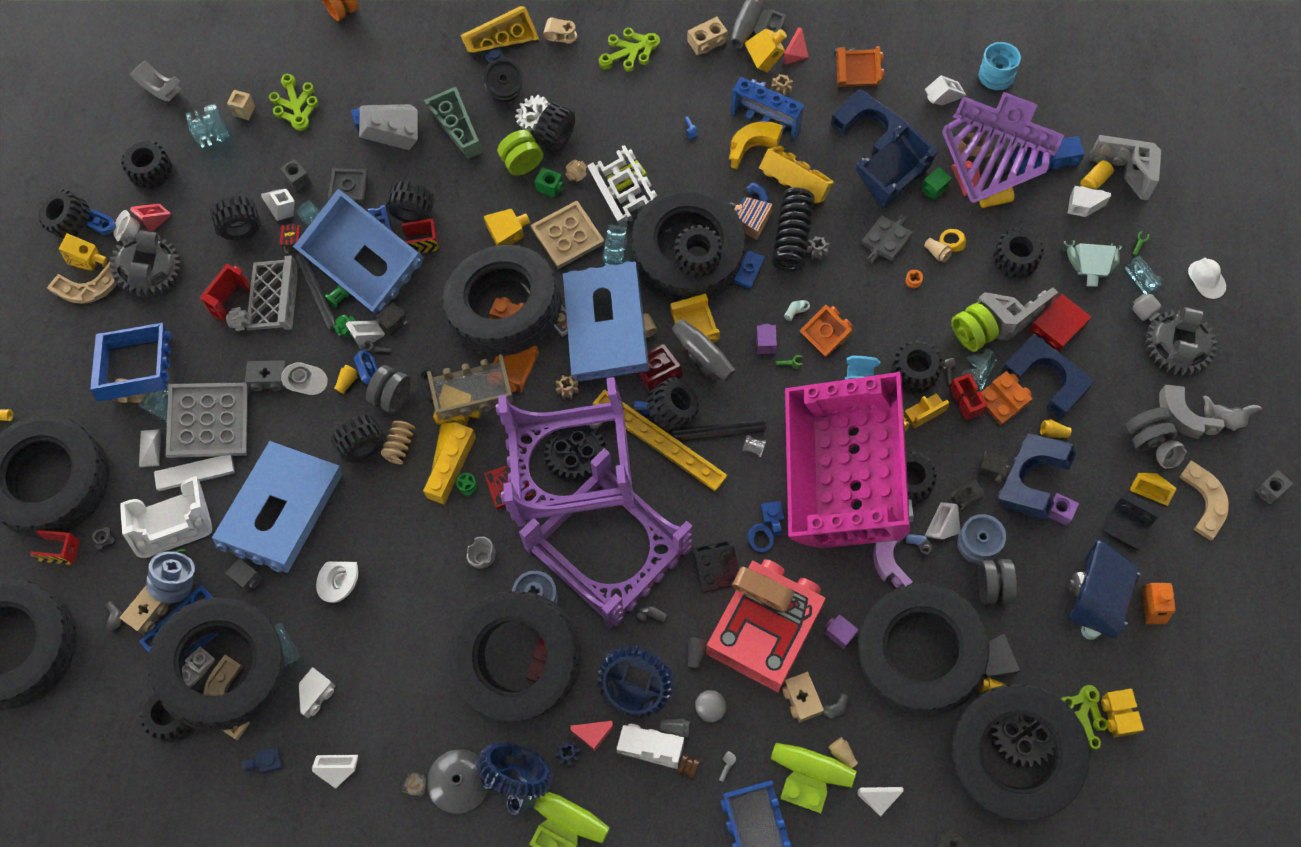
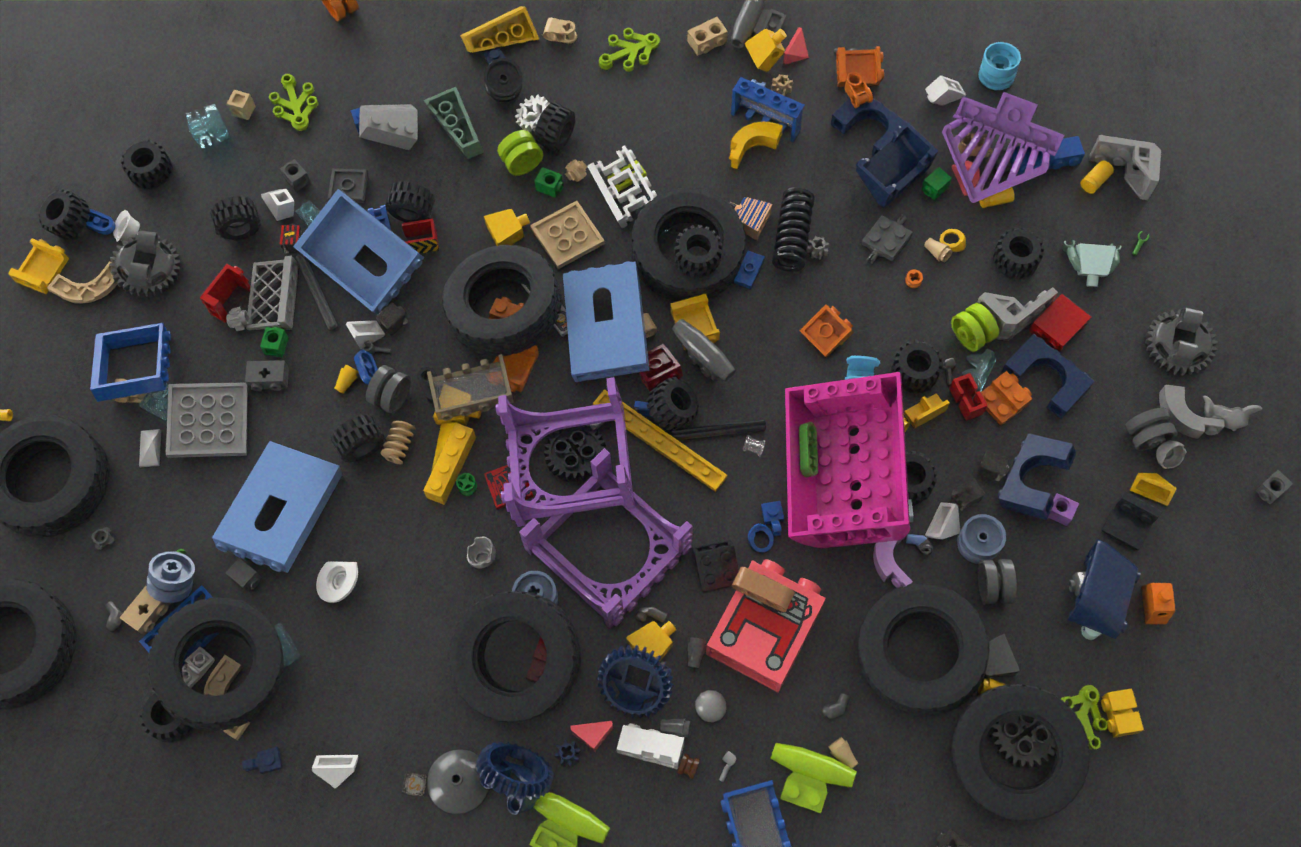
red piece [30,530,80,565] -> none
yellow torso [59,234,108,271] -> none
white windscreen [120,476,212,558] -> none
light grey arch [130,61,181,101] -> none
coral slope [130,203,171,232] -> none
white tile [154,455,235,491] -> none
white piece [281,362,328,395] -> none
white slope [299,667,335,719] -> none
green bush [324,284,349,308] -> none
green gear [333,315,356,338] -> none
tan gear [556,375,578,399] -> none
clear light blue brick [603,225,627,267] -> none
blue hand [685,116,698,139] -> none
blue arm [746,182,770,203] -> none
medium lavender brick [756,324,777,354] -> none
yellow wedge [759,145,834,203] -> none
bright green hand [776,355,803,369] -> none
tan brick [782,672,824,723] -> none
light aqua arm [784,300,810,321] -> none
medium lavender brick [825,614,858,649] -> none
white slope [858,787,903,816] -> none
yellow cone [1040,419,1071,439] -> none
white slope [1068,186,1111,217] -> none
clear light blue tile [1125,256,1163,295] -> none
light grey head [1132,293,1162,321] -> none
tan plate [1179,461,1229,541] -> none
white piece [1188,258,1226,299] -> none
none -> yellow panel [8,238,69,294]
none -> green brick [260,326,289,358]
none -> yellow torso [626,621,676,662]
none -> bright green beam [799,422,818,478]
none -> orange piece [845,72,873,108]

